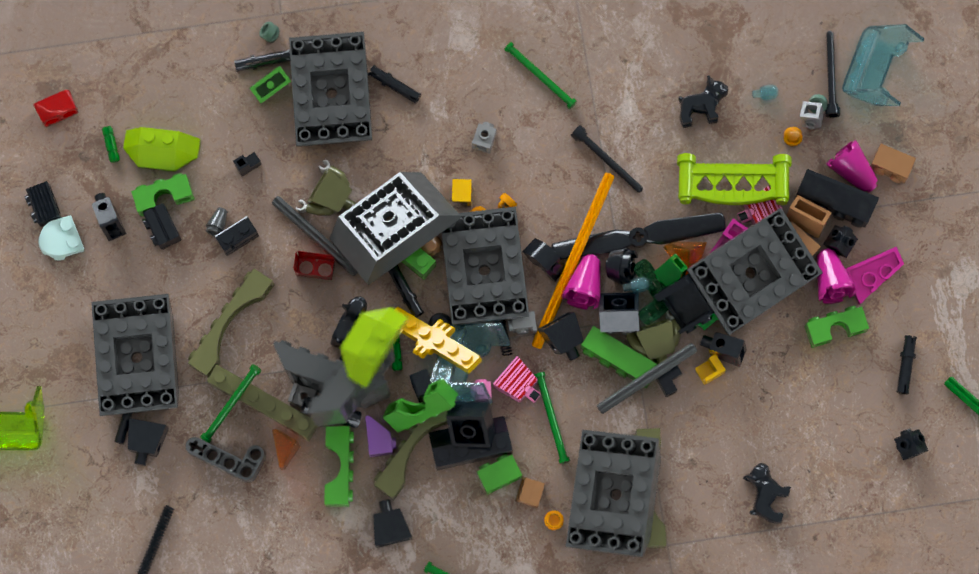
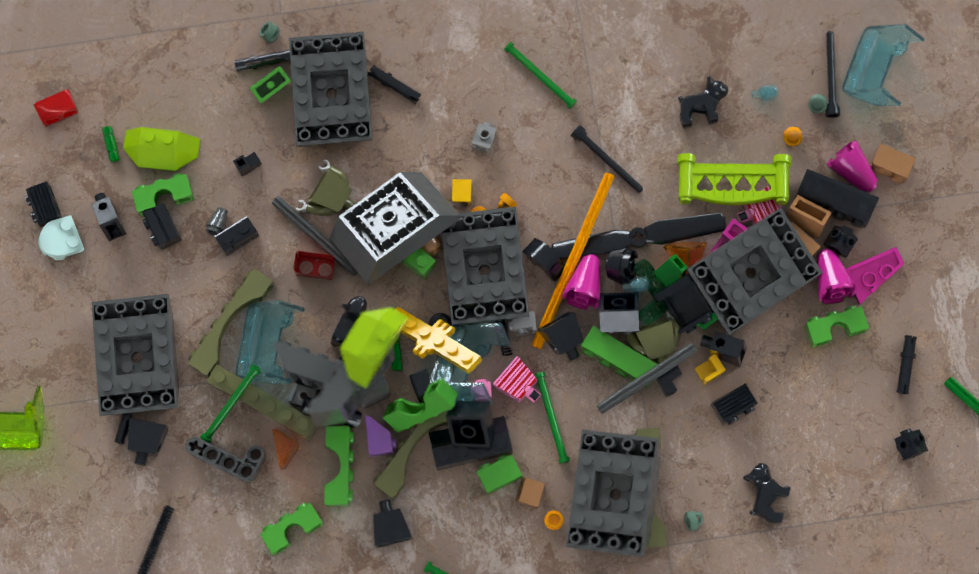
black pin [388,264,424,318] -> none
light grey brick [800,101,824,130] -> none
none -> clear light blue windscreen [235,300,305,385]
none -> bright green arch [260,502,324,556]
none -> sand green tile [684,511,704,531]
none -> black brick [711,383,757,425]

